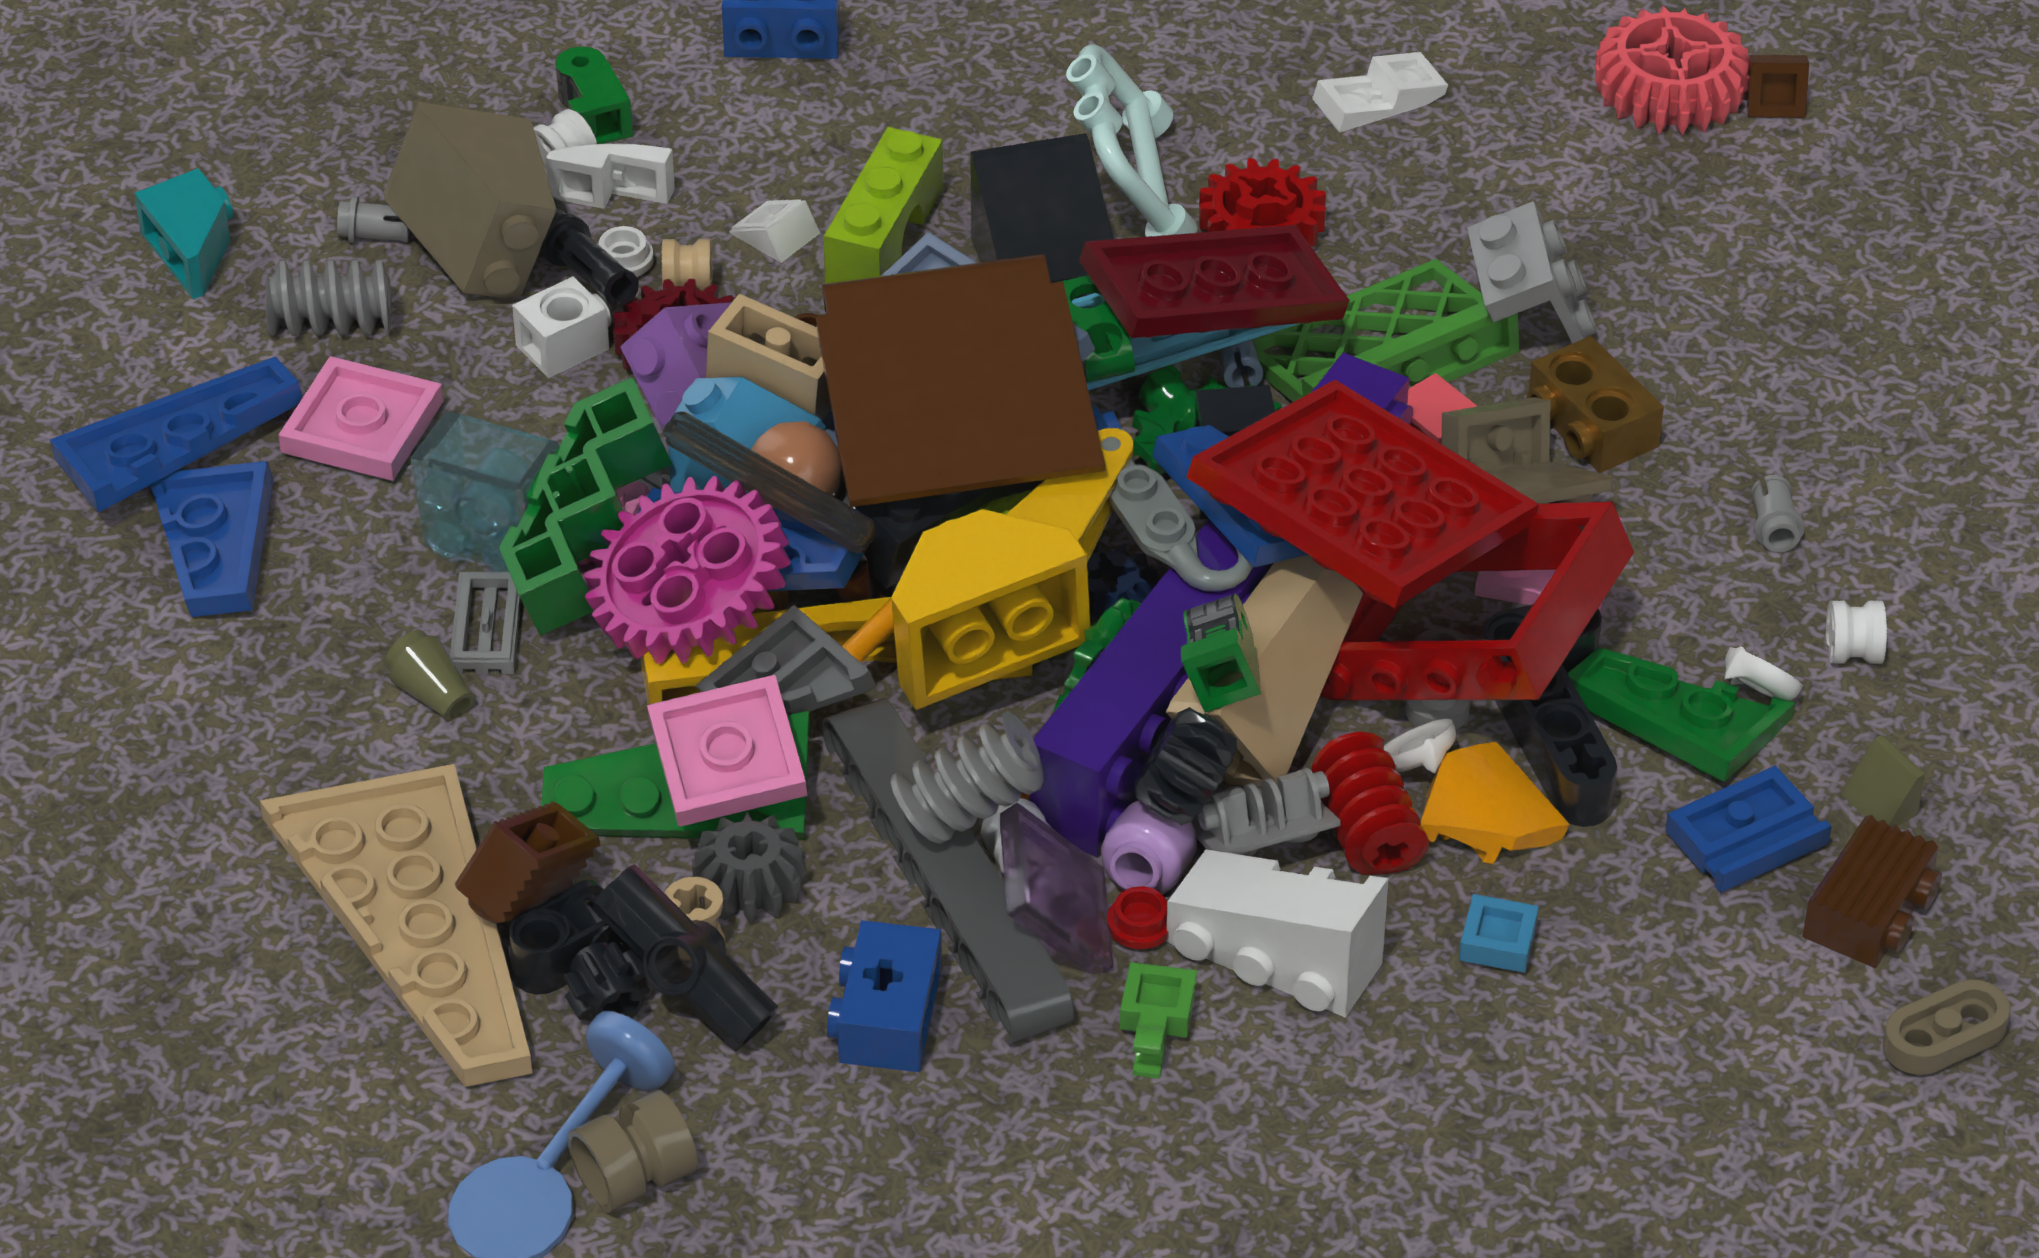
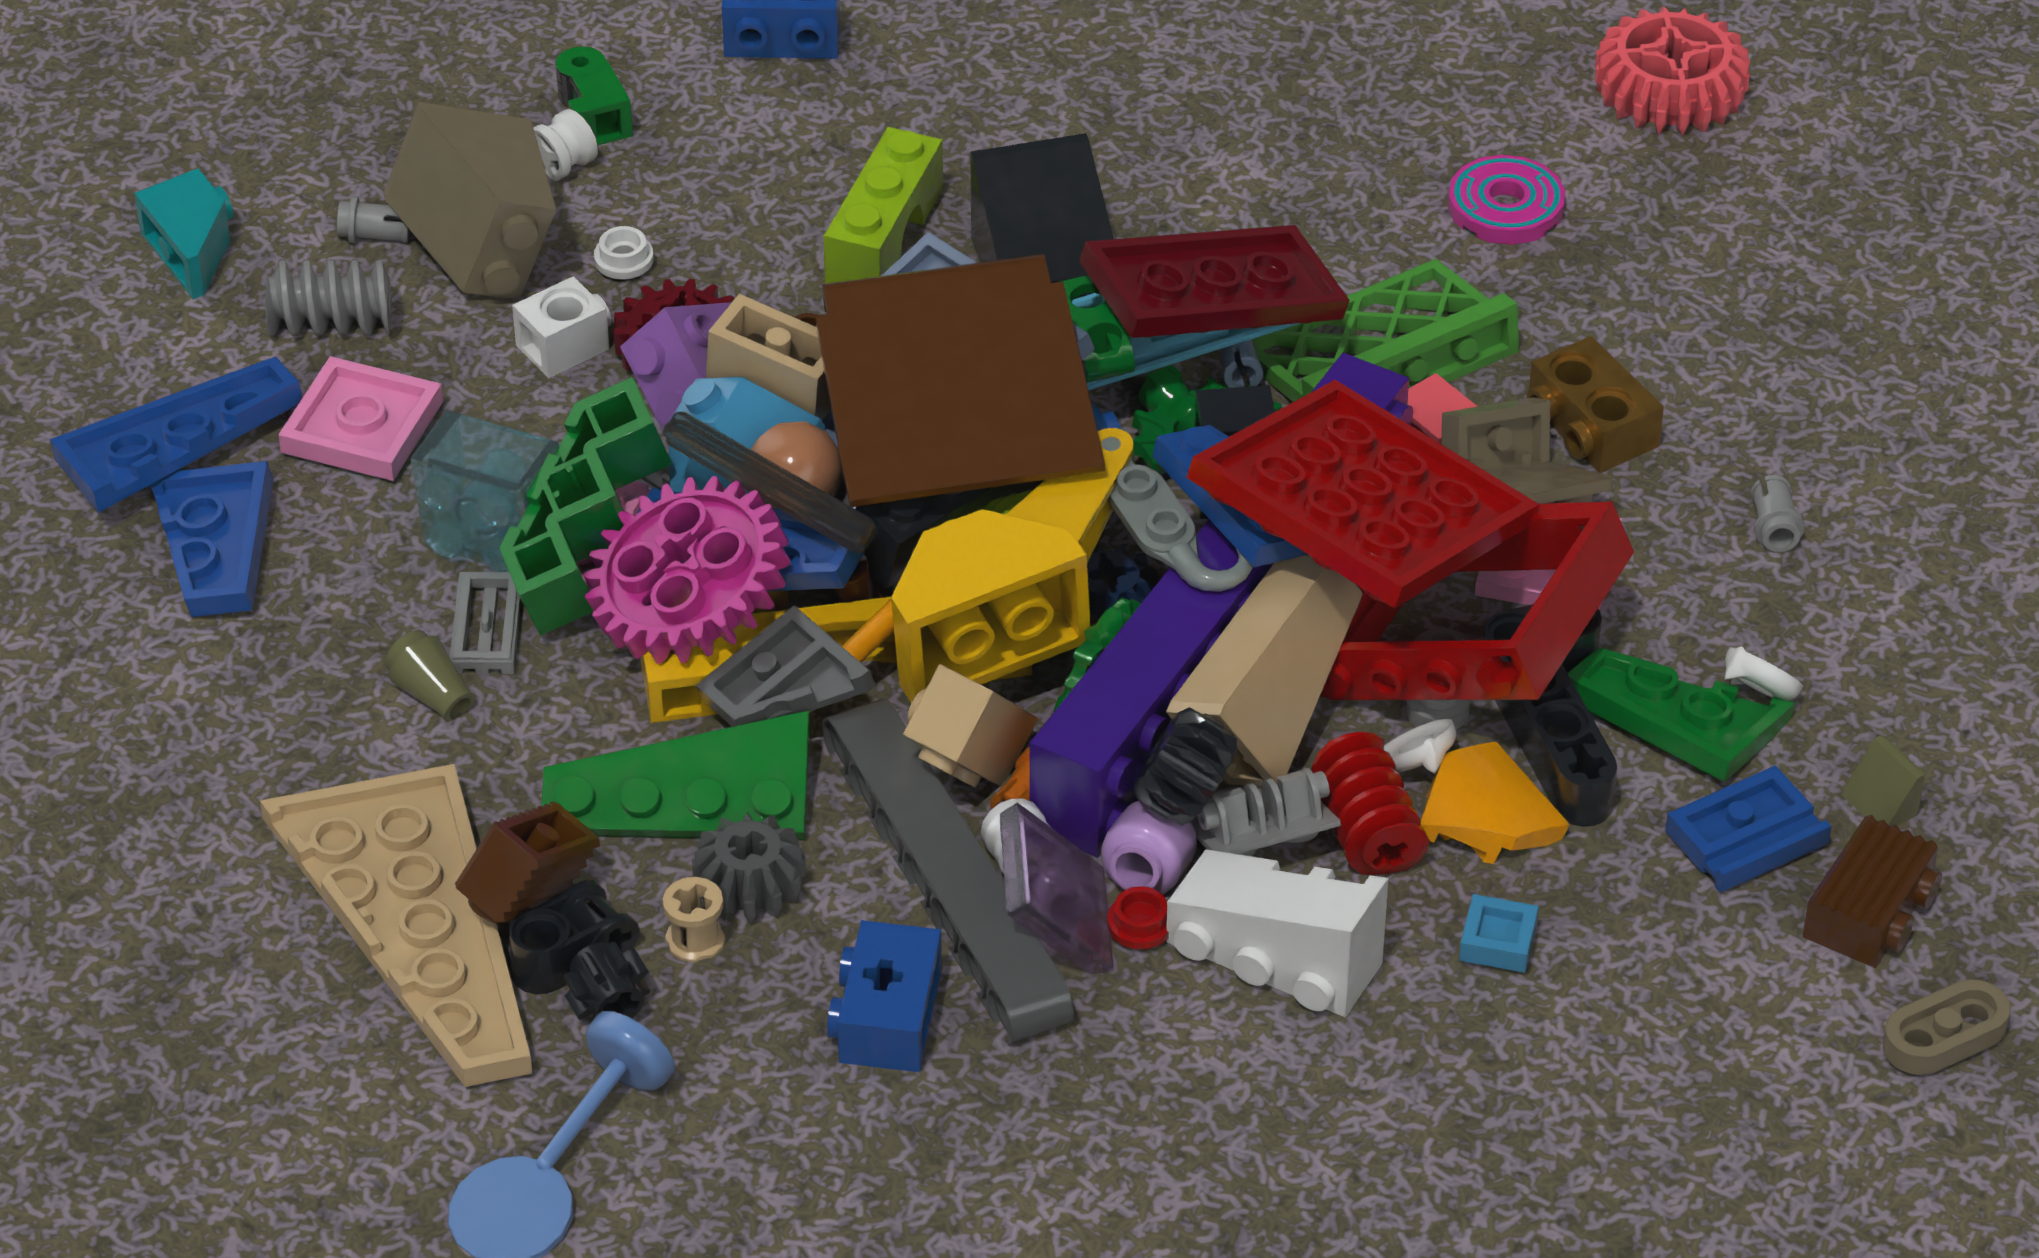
black pin [540,196,639,306] -> none
white slope [546,144,675,209] -> none
dark tan wheel [567,1090,698,1213] -> none
black piece [592,864,779,1052] -> none
bright pink plate [647,675,808,827] -> none
tan wheel [662,239,713,291] -> none
white slope [729,199,820,263] -> none
light grey piece [890,711,1044,844] -> none
light aqua bar [1066,44,1198,237] -> none
bright green plate [1119,962,1197,1079] -> none
green leg [1181,594,1261,712] -> none
red gear [1199,158,1326,247] -> none
white slope [1312,52,1448,132] -> none
light grey bracket [1467,201,1597,343] -> none
reddish brown tile [1746,55,1809,118] -> none
white wheel [1826,601,1887,664] -> none
none -> tan brick [903,664,1039,788]
none -> dark pink tile [1448,154,1566,245]

